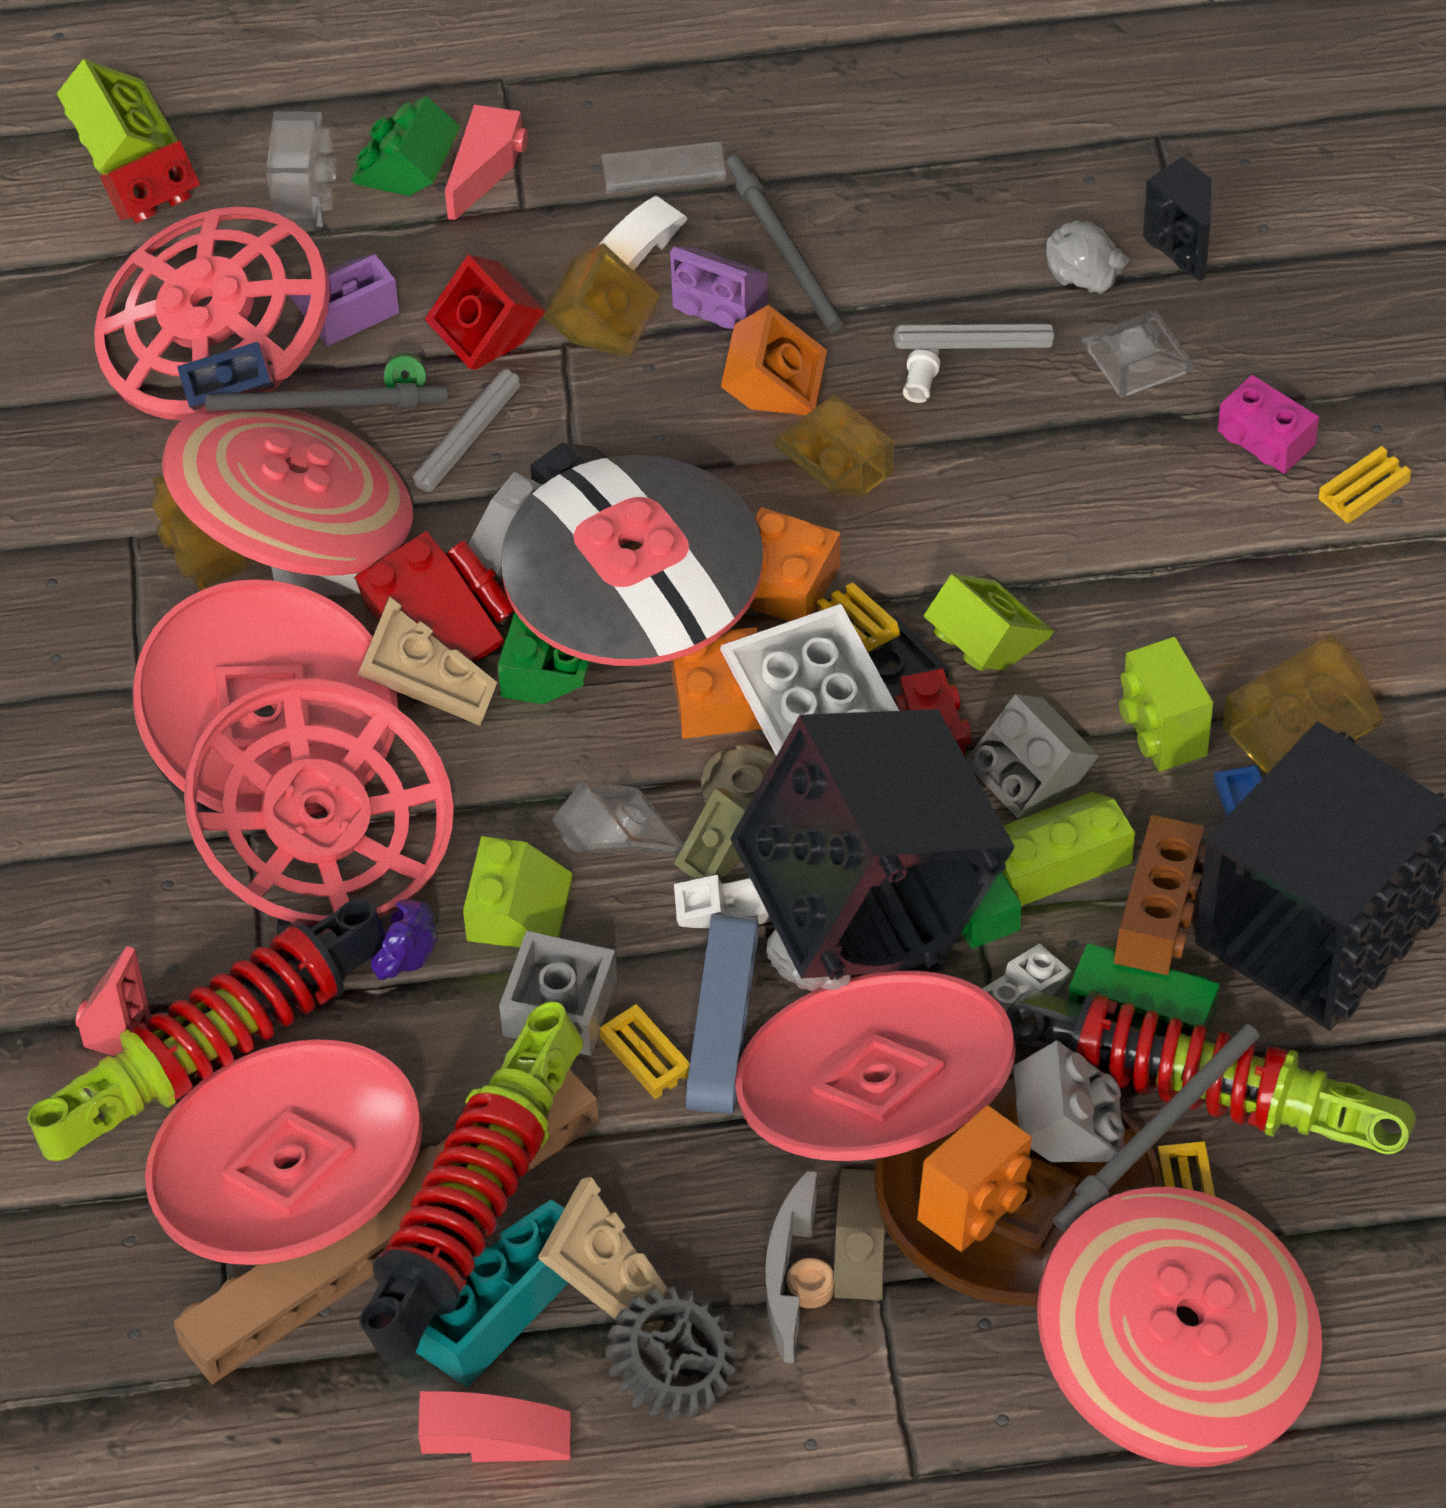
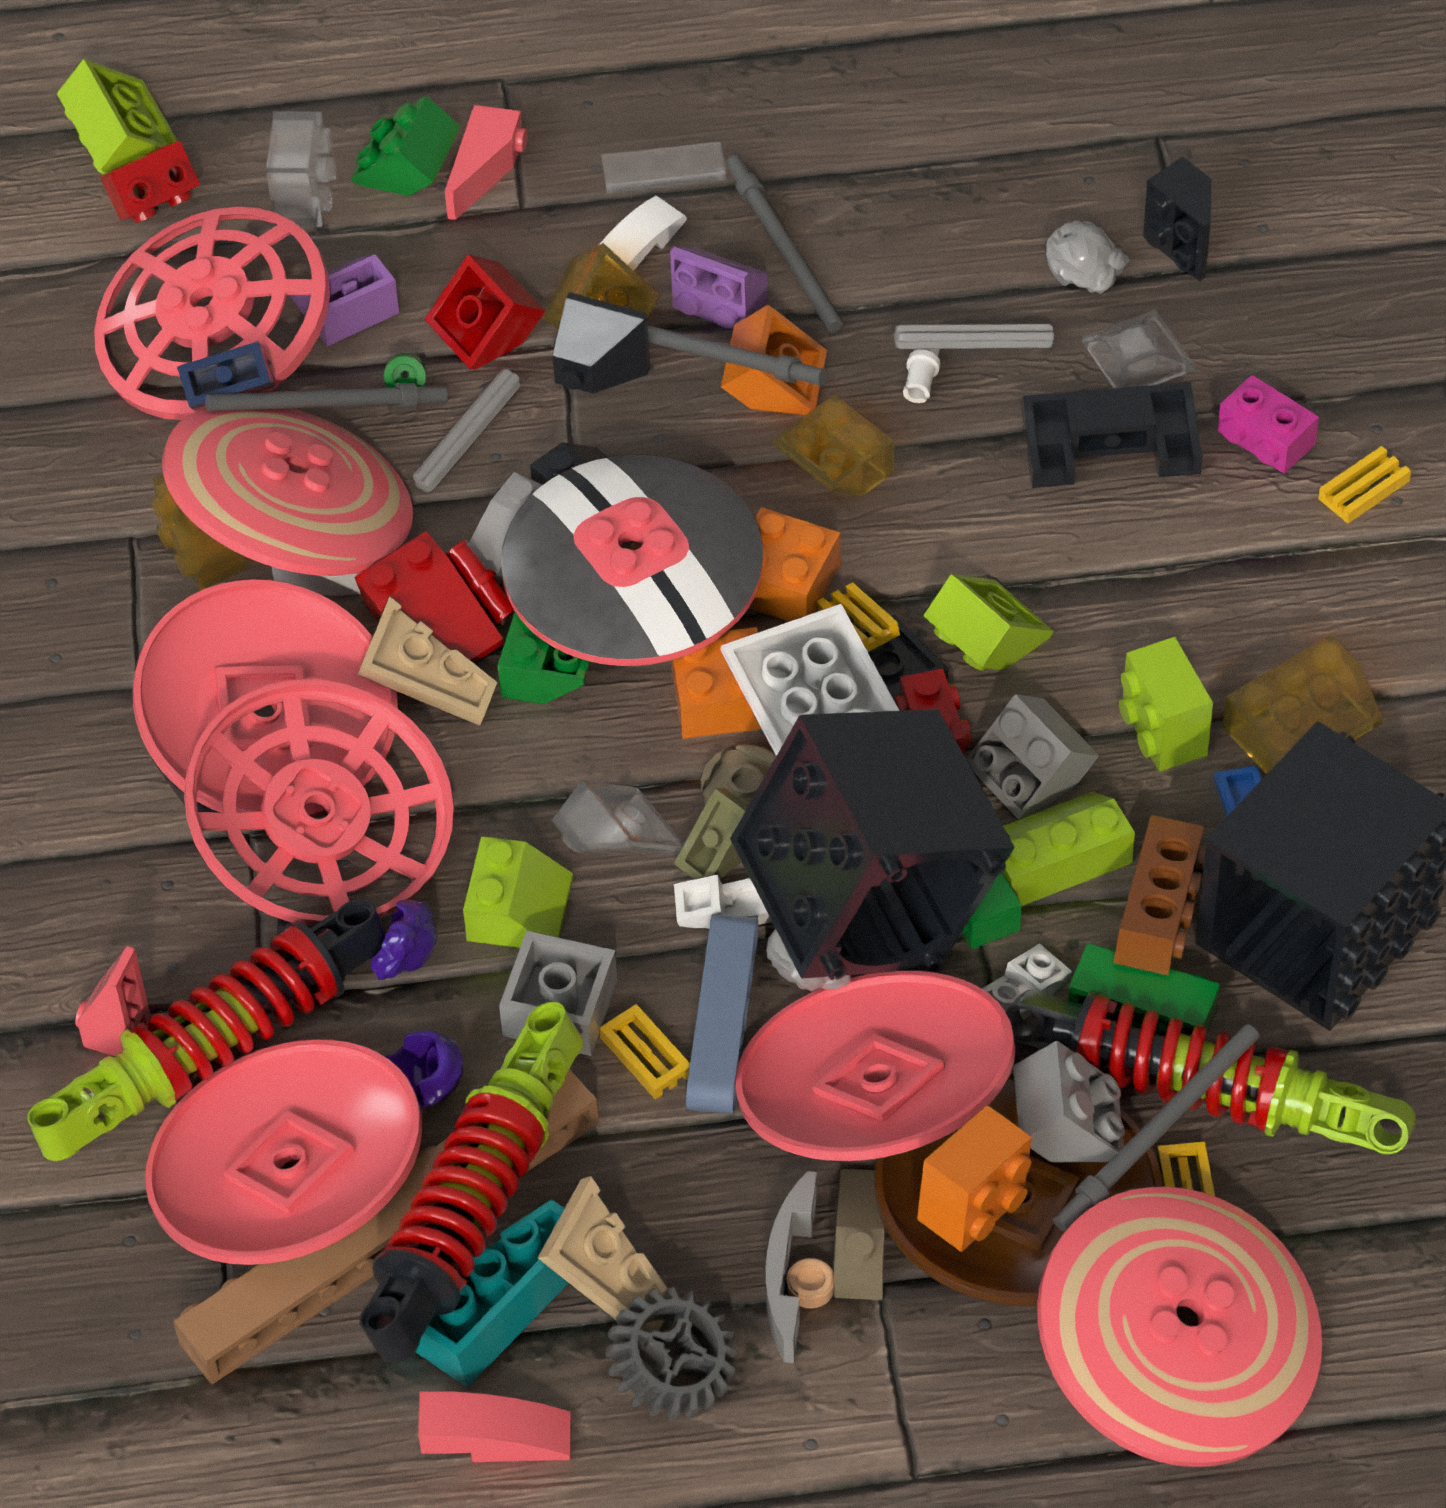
none -> dark purple hair [385,1030,464,1110]
none -> black slope [552,292,650,394]
none -> dark grey bar [648,325,828,386]
none -> black bracket [1022,382,1202,488]

